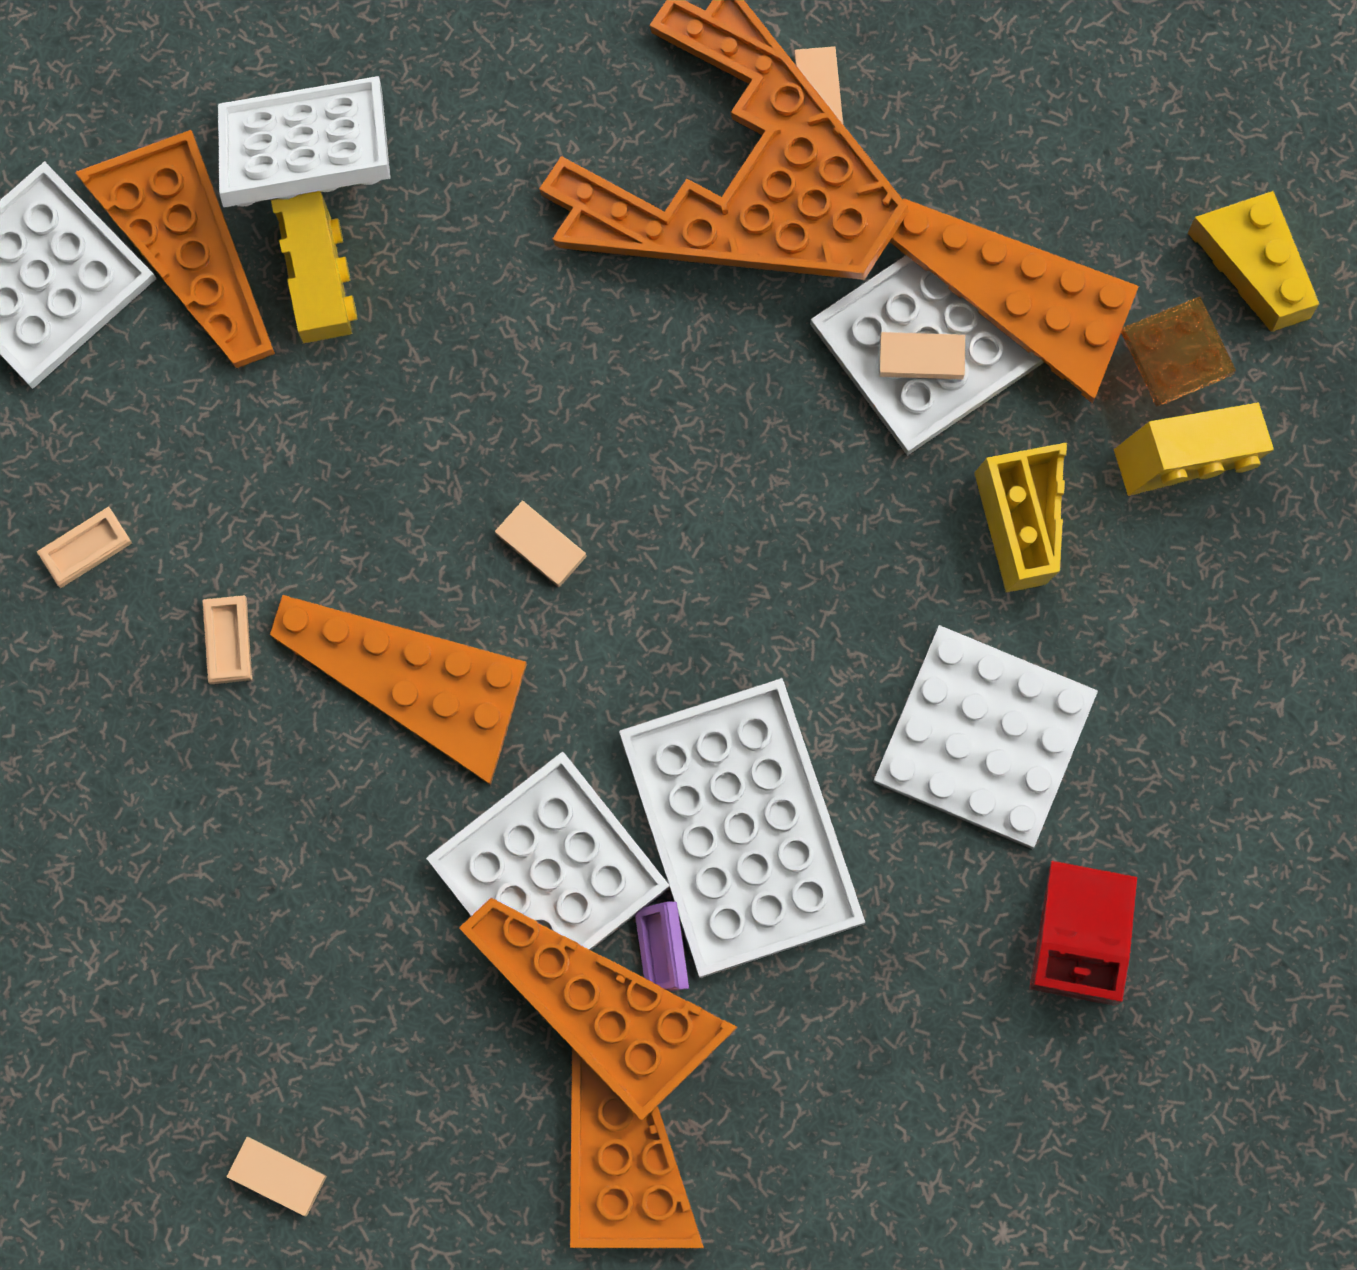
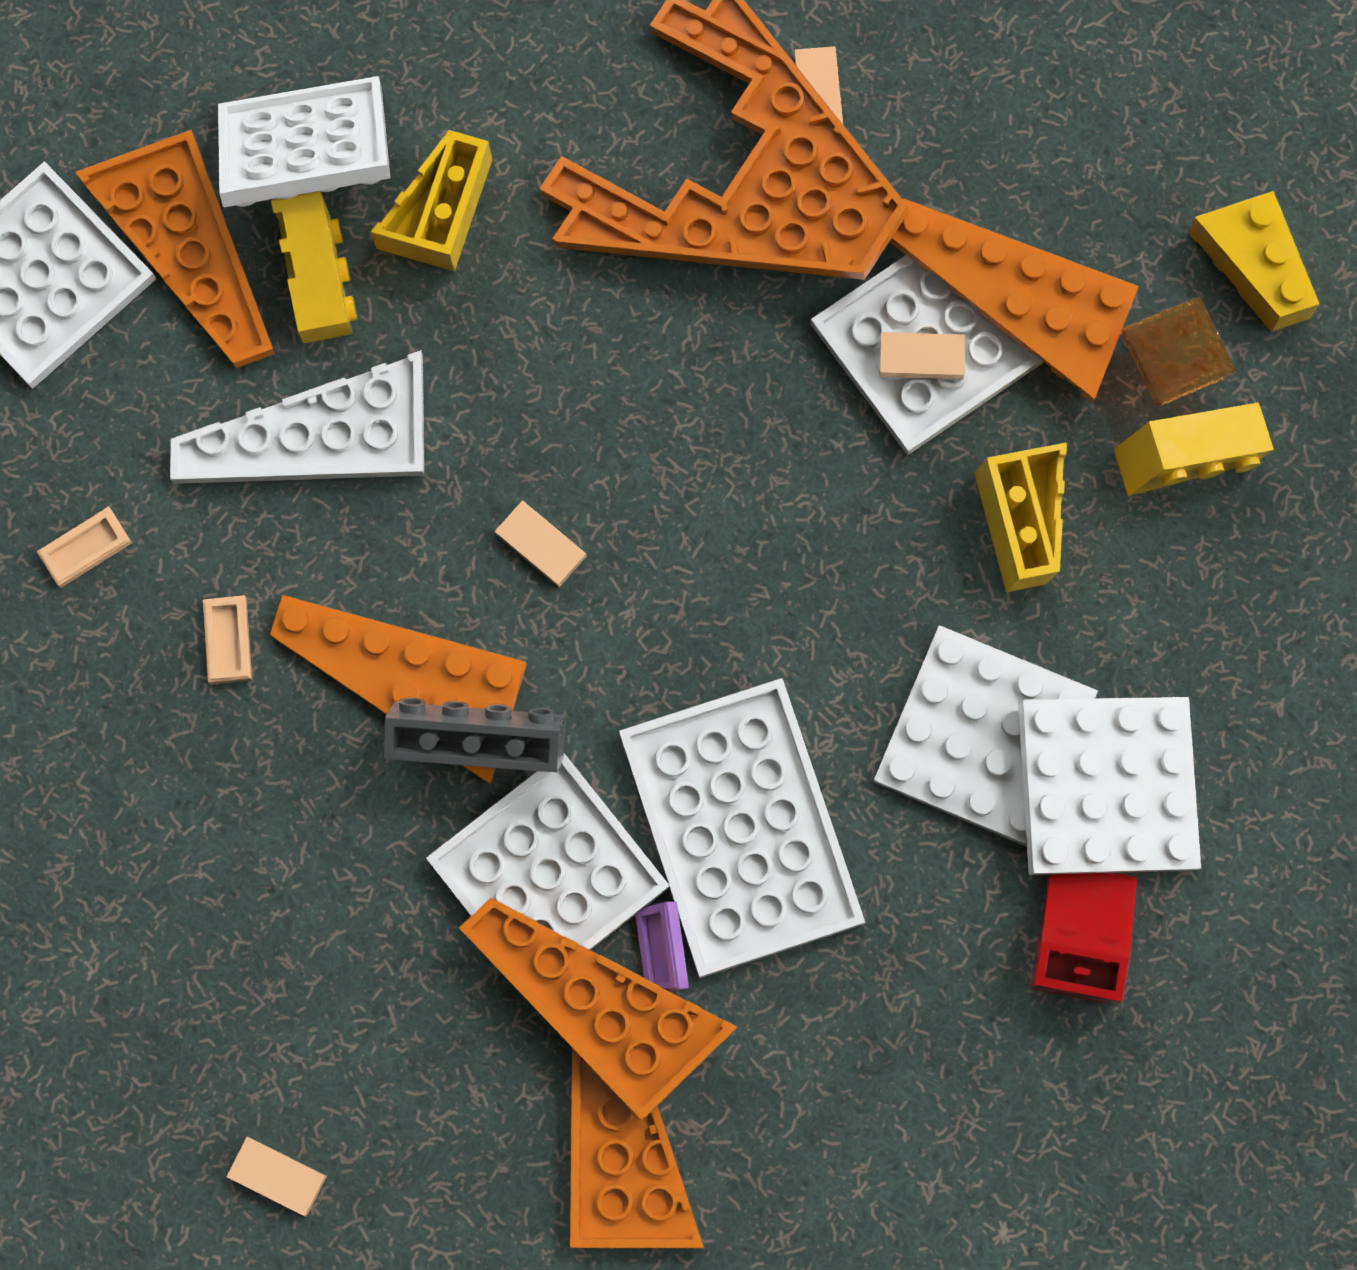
none -> white wing [170,350,424,484]
none -> yellow wedge [371,130,492,272]
none -> dark grey brick [384,698,566,773]
none -> white plate [1018,697,1201,875]

